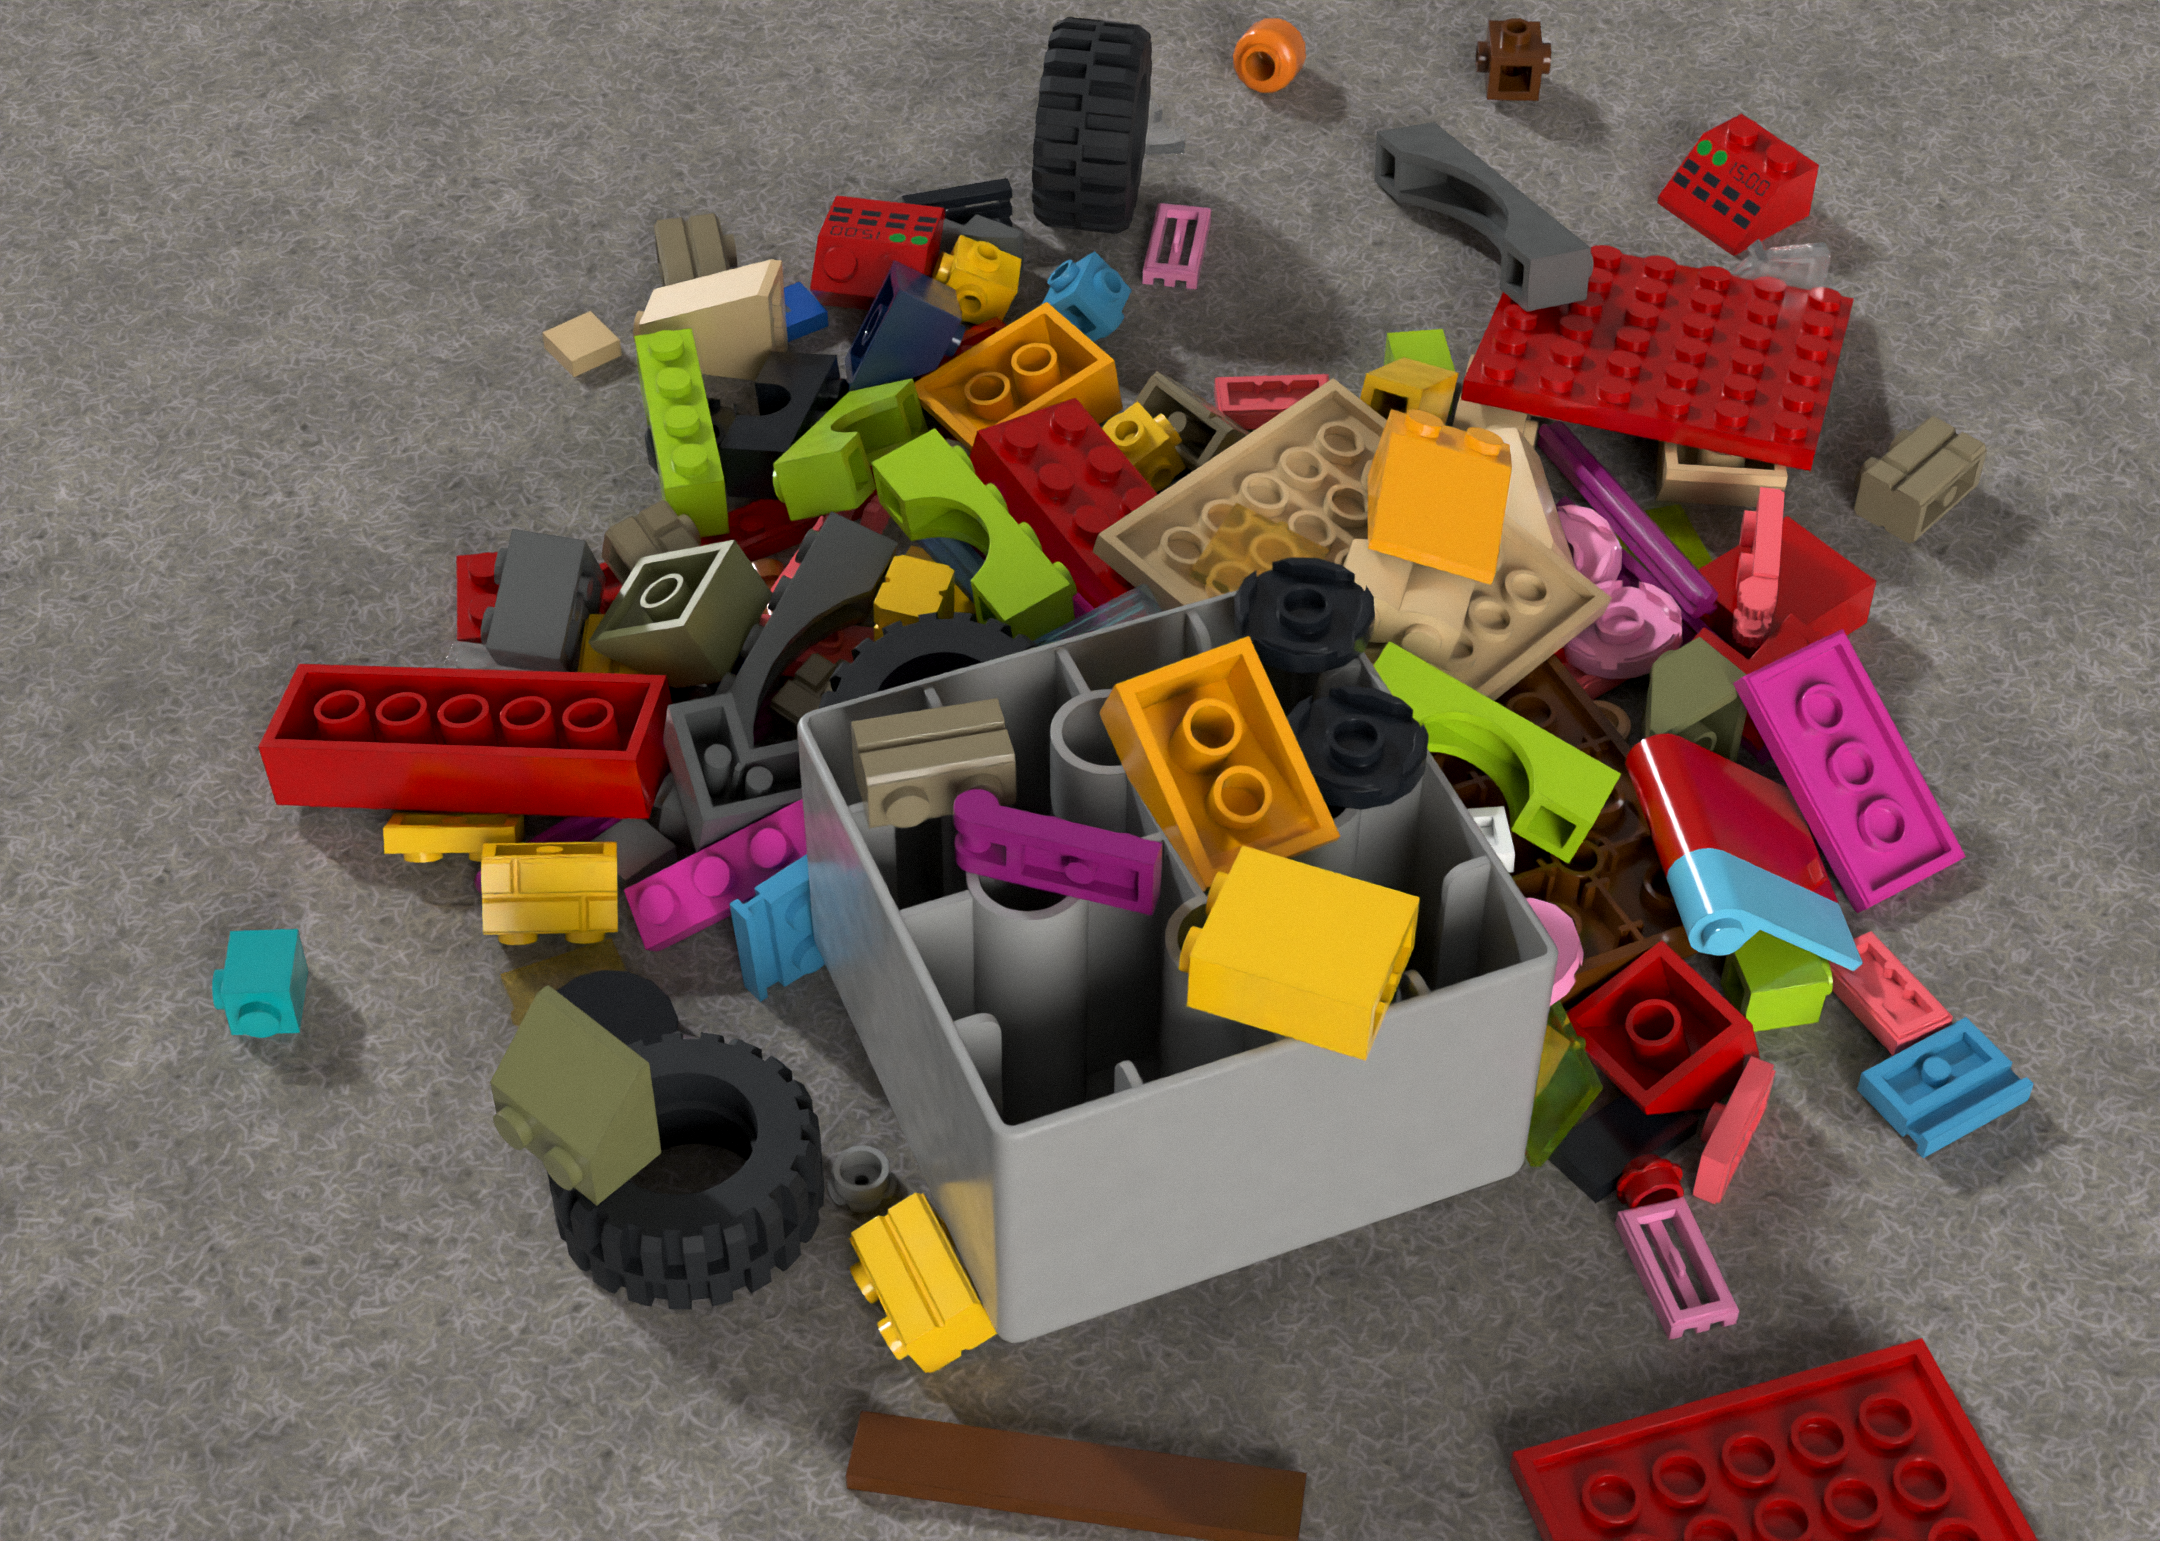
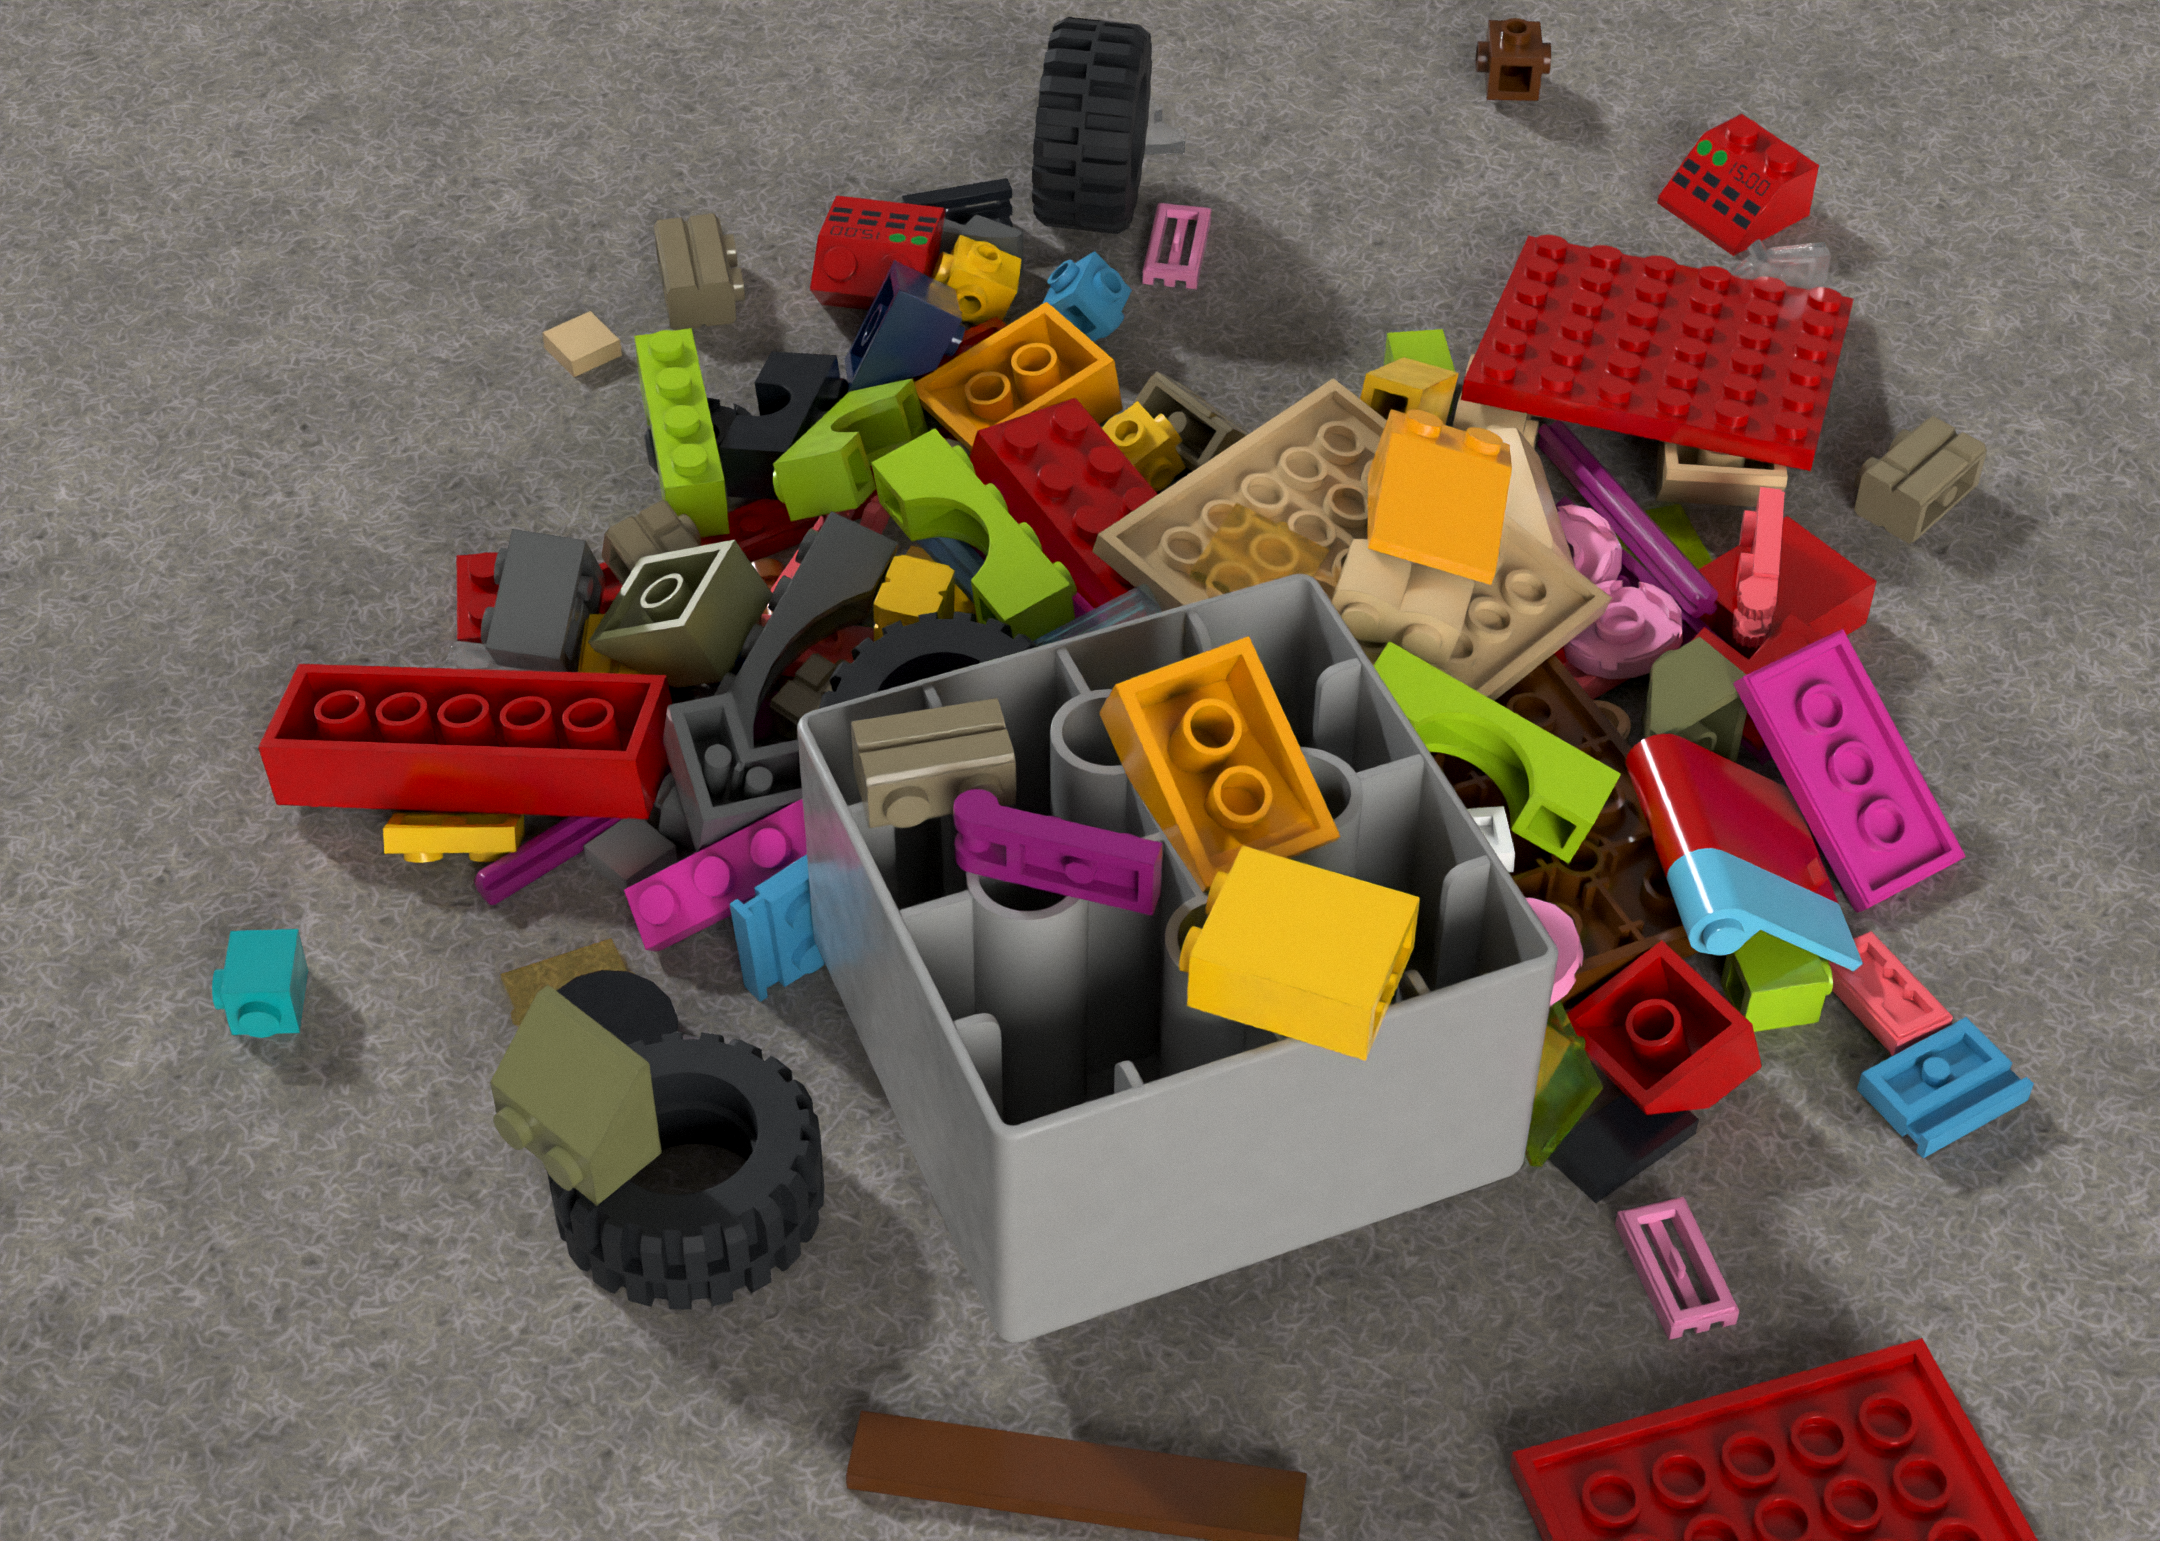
yellow brick [481,841,618,945] -> none
tan slope [633,259,788,381] -> none
blue tile [784,282,828,342] -> none
light grey plate [827,1145,897,1212] -> none
yellow brick [849,1192,997,1373] -> none
coral plate [1214,374,1329,430] -> none
orange head [1233,18,1306,93] -> none
black tile [1234,557,1375,673] -> none
black tile [1287,685,1429,810] -> none
dark grey arch [1375,122,1593,312] -> none
red plate [1616,1154,1684,1209] -> none
coral plate [1692,1056,1776,1204] -> none

